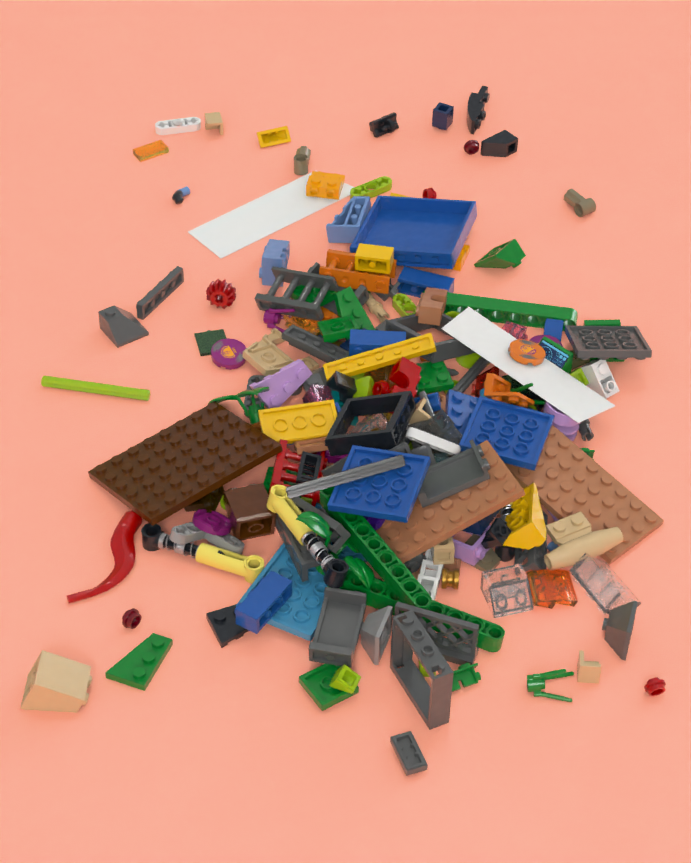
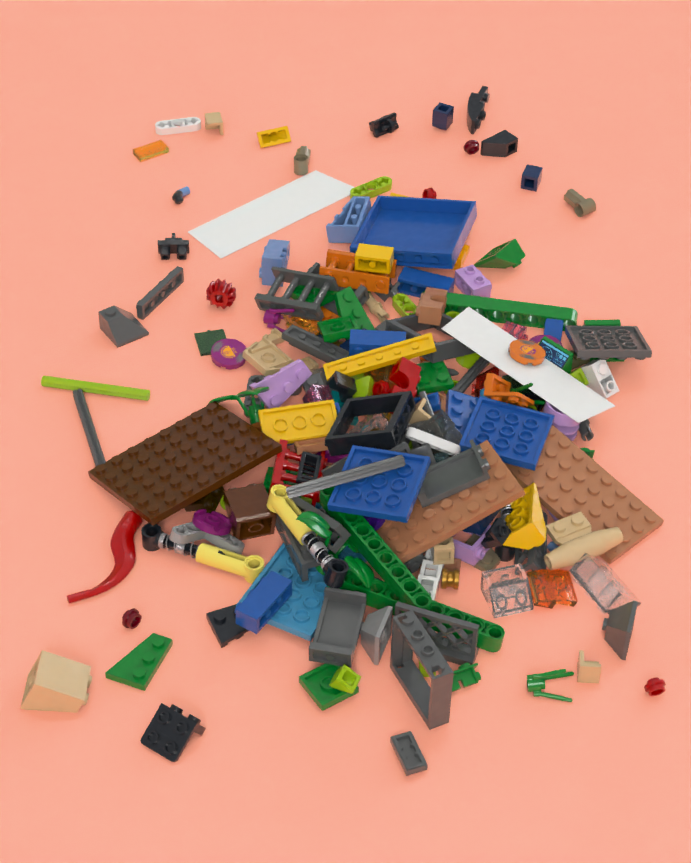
light orange plate [306,171,345,200] -> none
none -> dark grey axle [73,389,106,466]
none -> black bracket [140,703,206,762]
none -> black hips [157,233,190,260]
none -> lavender brick [454,264,492,298]
none -> dark blue brick [521,164,543,192]

